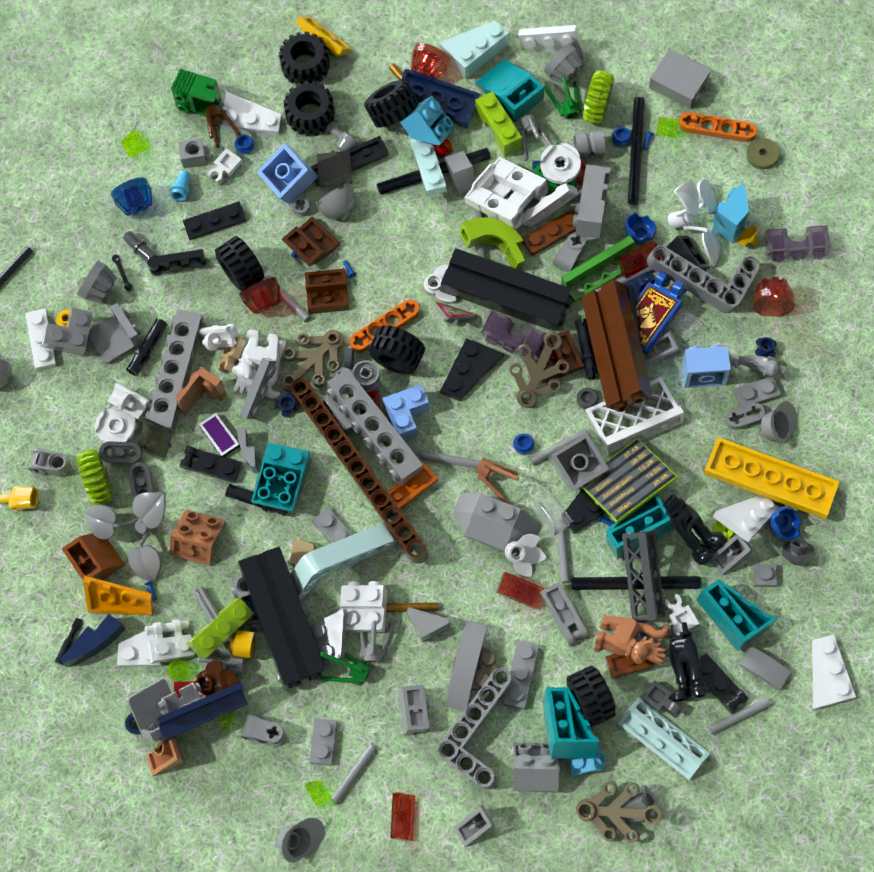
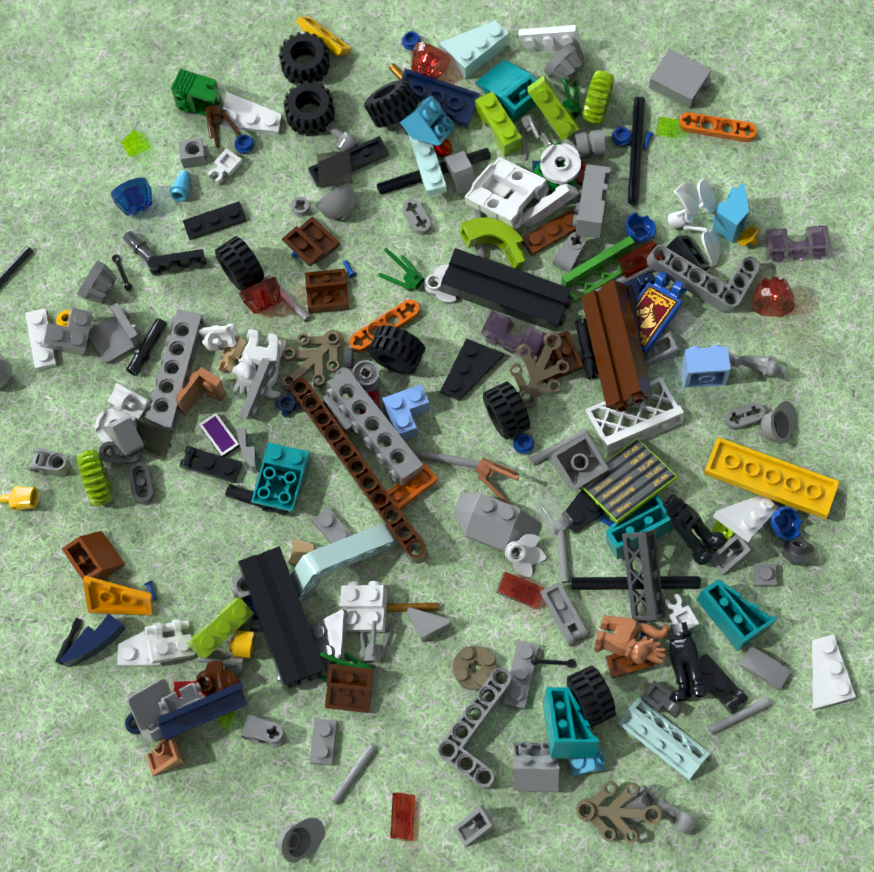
light grey plant [85,492,166,581] -> none
clear neon green plate [167,659,190,681] -> none
nougat bracket [169,510,225,566] -> none
light grey axle [194,587,233,645] -> none
light blue brick [257,143,318,205] -> none
clear neon green slope [305,780,331,807] -> none
light grey hinge [398,685,429,736] -> none
light grey piece [434,302,477,326] -> none
light grey slope [445,620,488,711] -> none
dark grey tile [577,388,598,409] -> none
light grey plate [733,376,781,407] -> none
olive piece [746,138,779,169] -> none
dark blue plate [755,337,777,357] -> none
none -> light grey slope [103,417,144,456]
none -> reddish brown slope [325,664,373,713]
none -> green plant [378,248,425,291]
none -> blue plate [402,31,421,50]
none -> light grey beam [403,199,431,235]
none -> black tyre [483,381,530,440]
none -> lime arch [528,76,579,141]
none -> black hinge [531,657,576,668]
none -> light grey bar [658,799,699,835]

